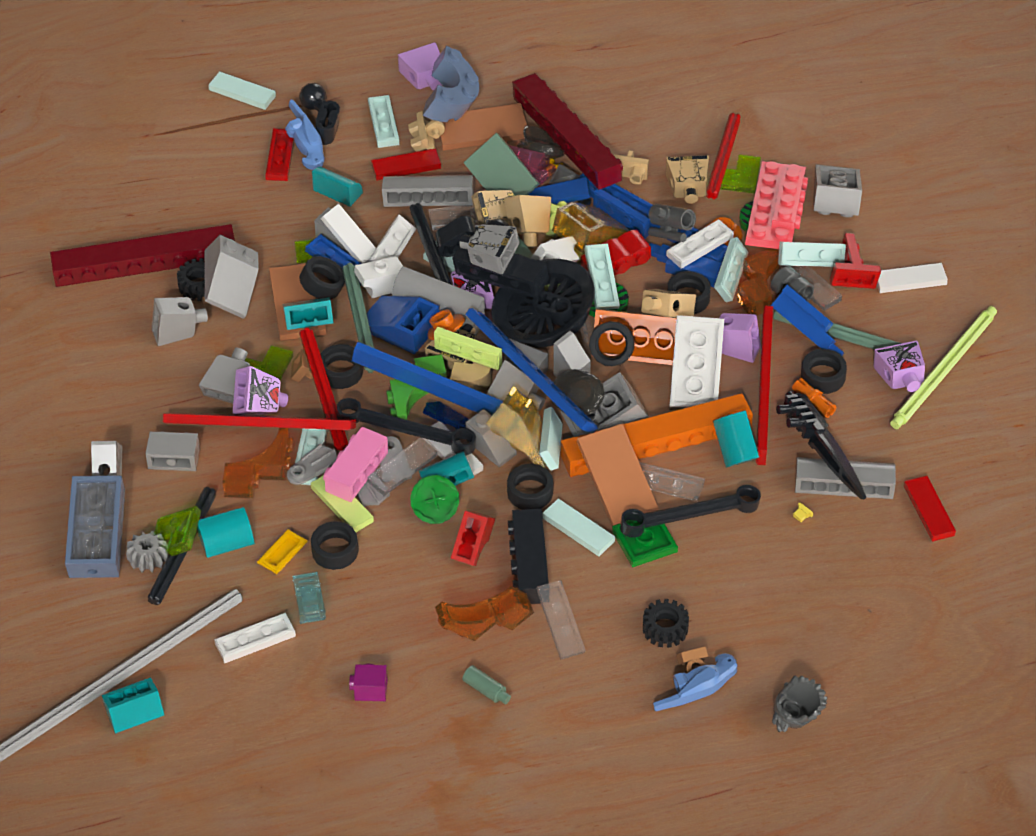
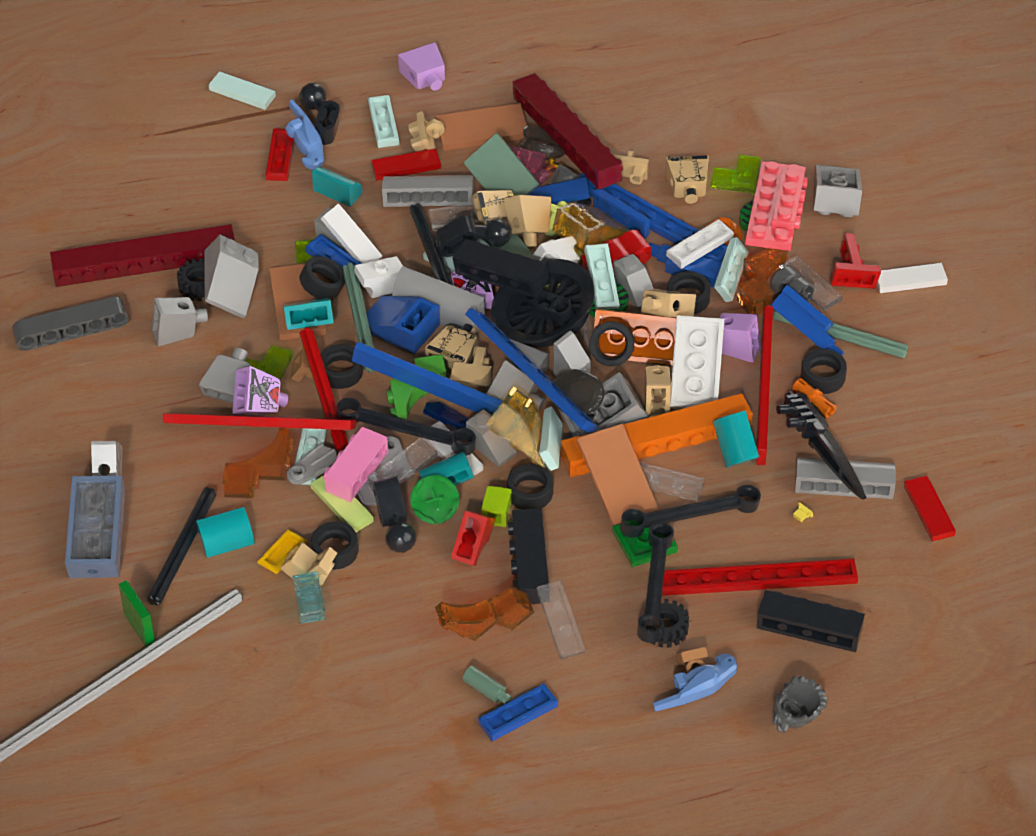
teal brick [101,677,164,734] -> none
light grey gear [126,530,169,573] -> none
light grey brick [146,431,200,471] -> none
clear neon green tile [154,506,201,556] -> none
white tile [214,613,296,663] -> none
magenta brick [349,663,388,702] -> none
white tile [367,215,417,263] -> none
sand blue brick [423,45,479,122] -> none
orange piece [427,309,465,340] -> none
yellowish green tile [434,327,502,370] -> none
light grey torso [460,225,519,274] -> none
light aqua tile [542,498,615,556] -> none
dark grey pin [648,203,696,242] -> none
red axle [706,113,741,199] -> none
light aqua tile [778,241,846,267] -> none
lavender torso [874,341,925,392] -> none
yellowish green piece [890,306,997,429] -> none
none -> dark grey beam [12,297,129,351]
none -> green tile [118,580,155,647]
none -> tan brick [280,542,337,587]
none -> black beam [372,476,416,553]
none -> blue tile [478,684,558,741]
none -> lime brick [482,486,512,527]
none -> light grey slope [614,254,654,310]
none -> black piece [637,522,674,643]
none -> tan torso [645,365,671,417]
none -> red tile [662,559,858,596]
none -> black brick [757,590,865,653]

